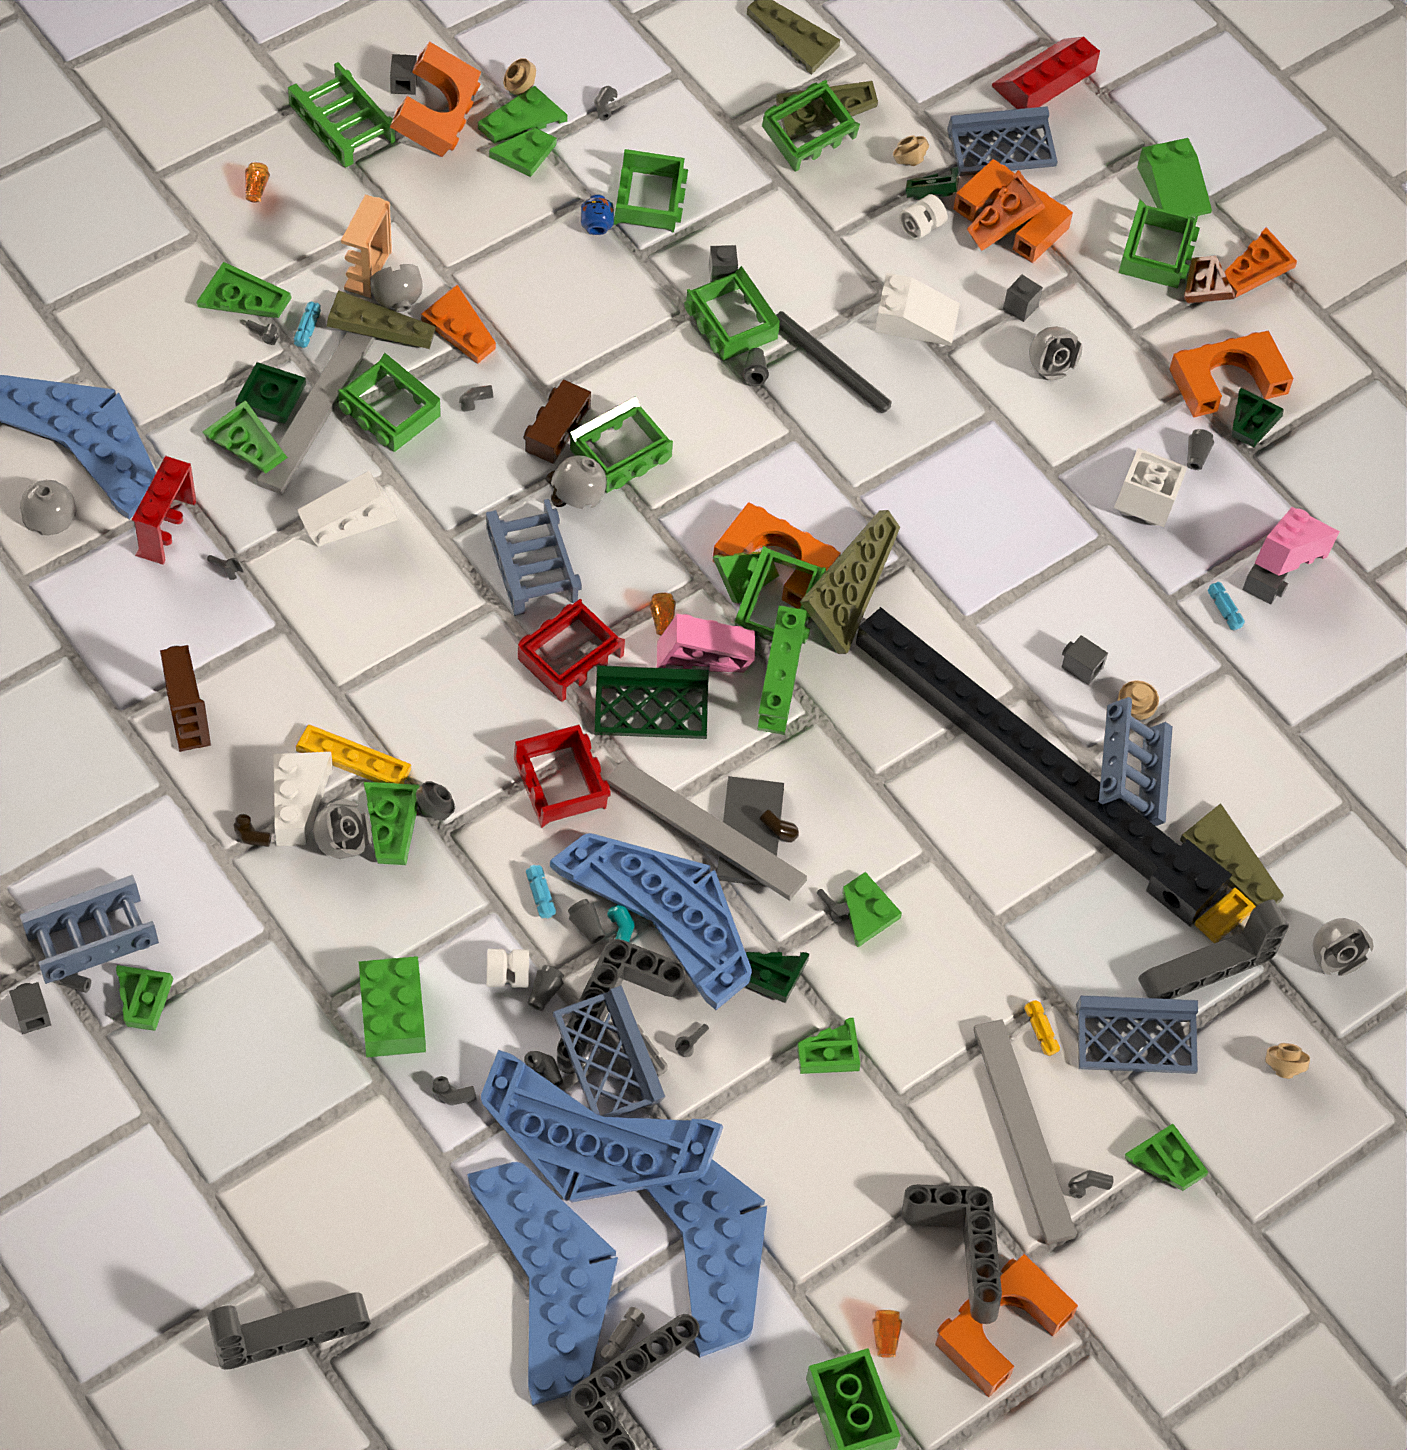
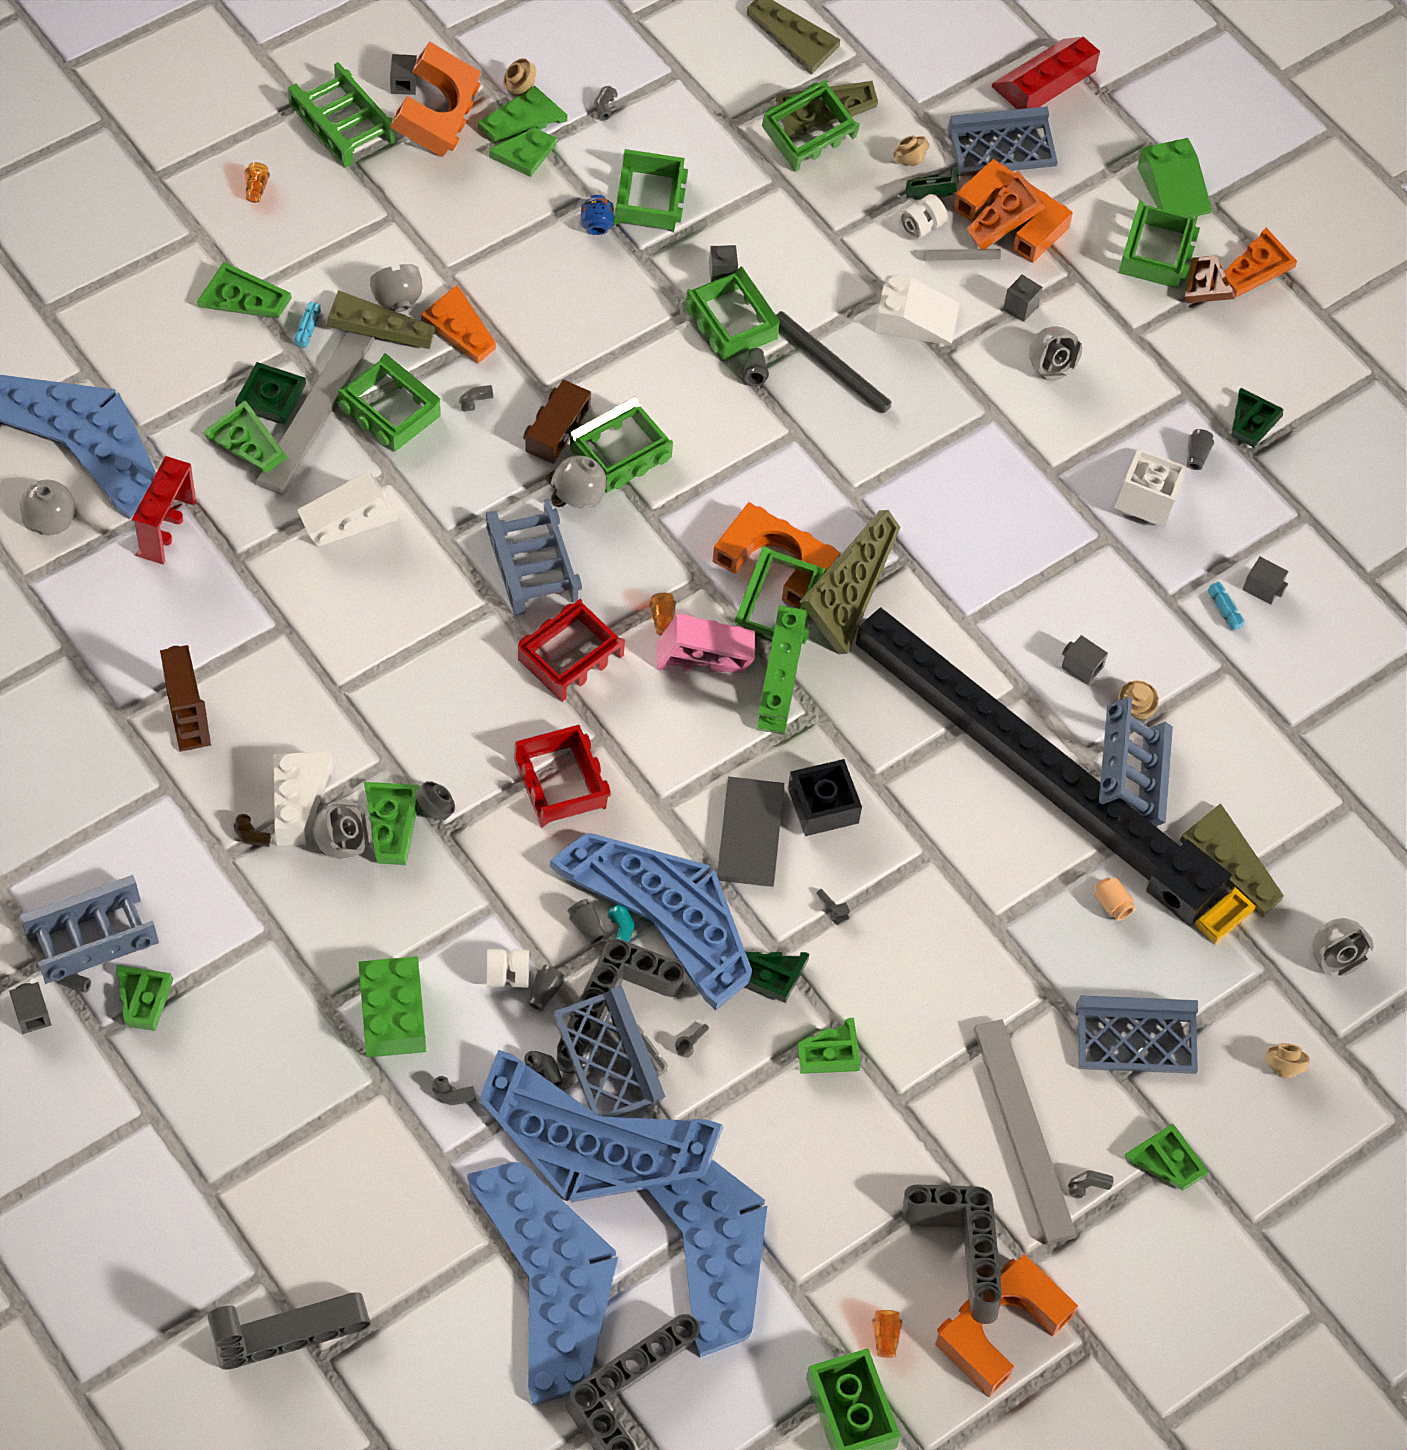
dark grey hand [207,555,244,580] -> none
dark grey hand [246,320,279,345] -> none
yellow tile [296,724,411,784] -> none
light nougat window [341,194,392,298] -> none
medium azure axle [526,865,556,919] -> none
dark green fence [594,666,709,739] -> none
light grey axle [600,1307,645,1363] -> none
light grey tile [607,759,807,901] -> none
bright green wing [713,551,779,604] -> none
dark brown arm [759,809,799,843] -> none
bright green wing [842,872,902,947] -> none
yellow axle [1025,1000,1060,1056] -> none
dark grey beam [1138,900,1289,999] -> none
orange arch [1169,330,1294,418] -> none
bright pink wedge [1255,507,1340,576] -> none
none -> black brick [788,759,862,836]
none -> light grey bar [924,249,1001,261]
none -> light nougat brick [1094,877,1136,921]

